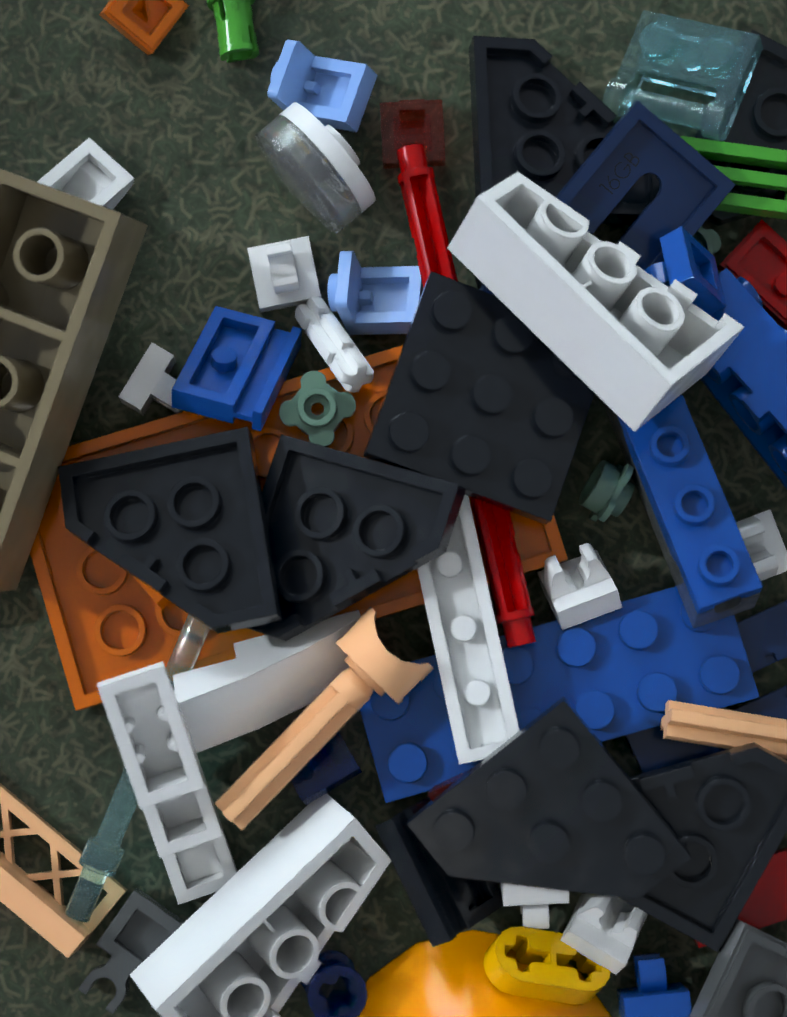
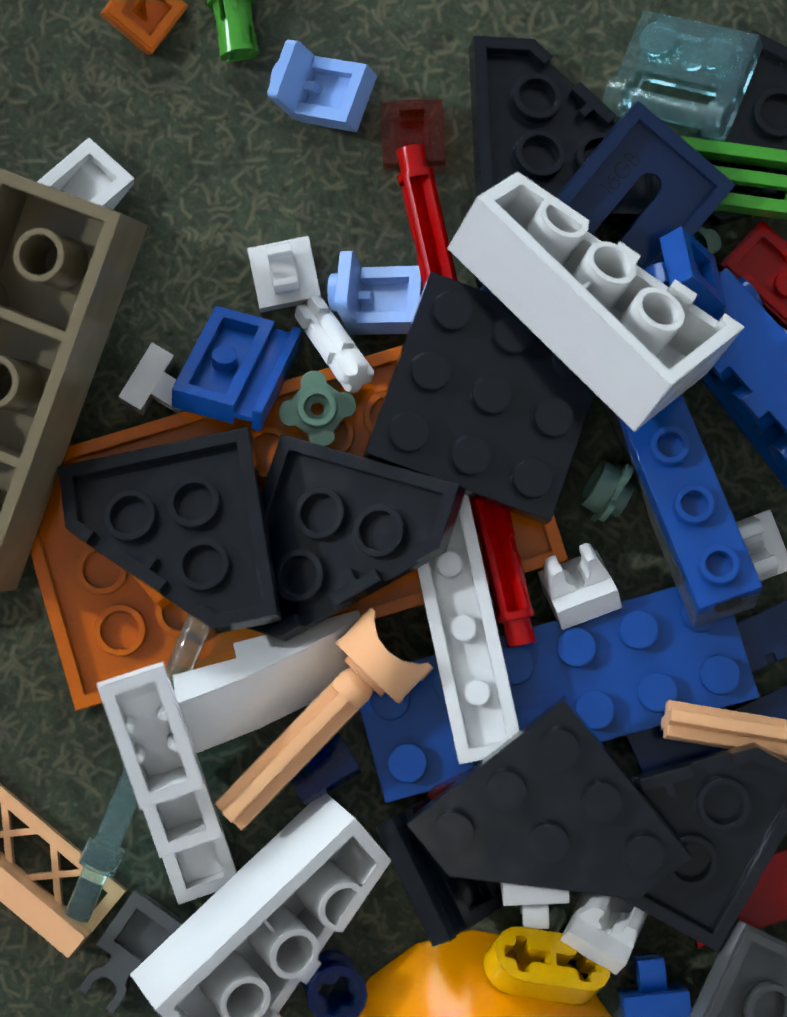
clear piece [255,102,376,234] -> none

